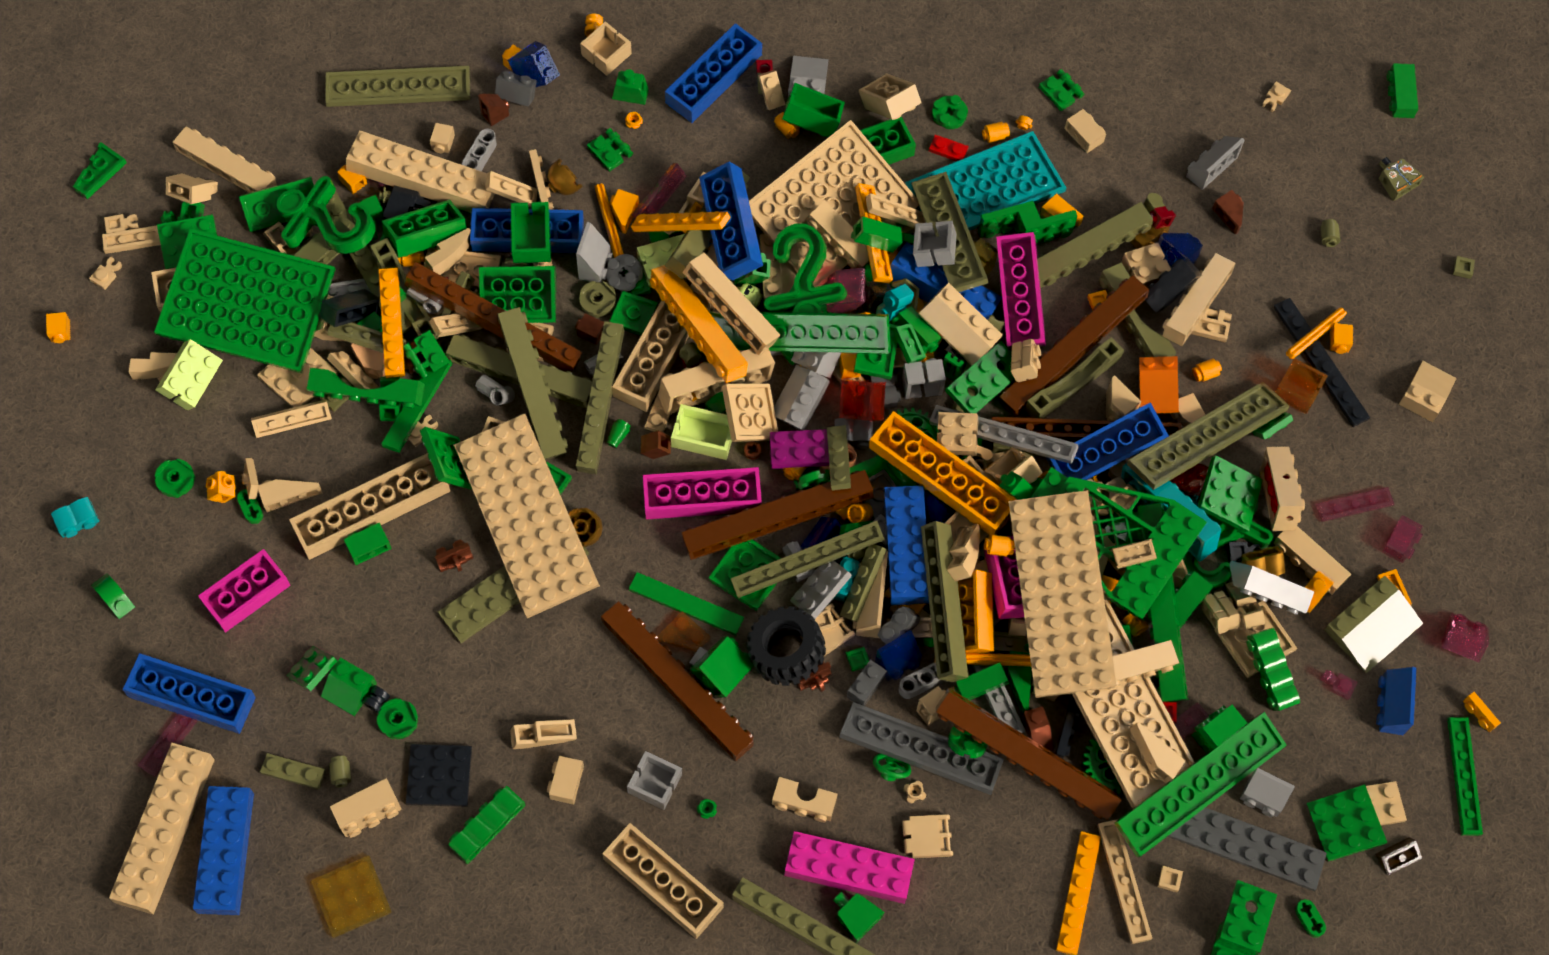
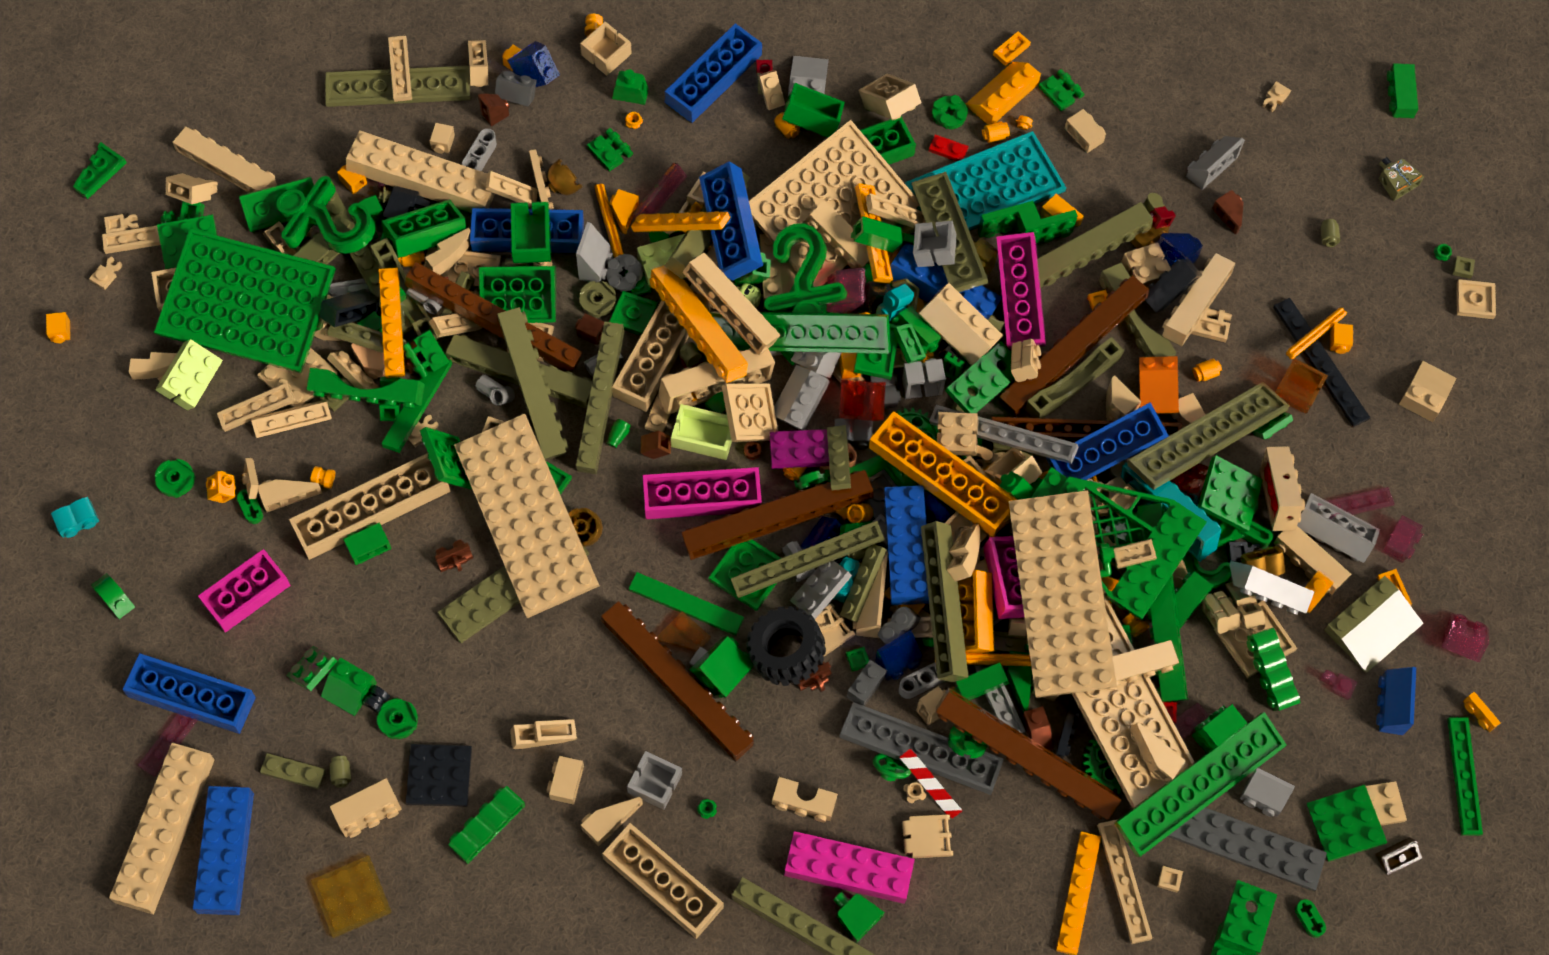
light orange brick [984,534,1015,557] -> none
none -> tan plate [217,383,296,432]
none -> light orange wheel [310,466,335,489]
none -> tan plate [388,36,412,102]
none -> tan slope [468,40,488,87]
none -> tan slope [581,797,643,846]
none -> sticker [899,749,962,818]
none -> light orange slope [965,62,1041,124]
none -> light orange plate [993,31,1031,66]
none -> green plate [1099,543,1114,578]
none -> light grey slope [1297,493,1380,563]
none -> green plate [1434,244,1452,261]
none -> tan plate [1456,279,1496,319]

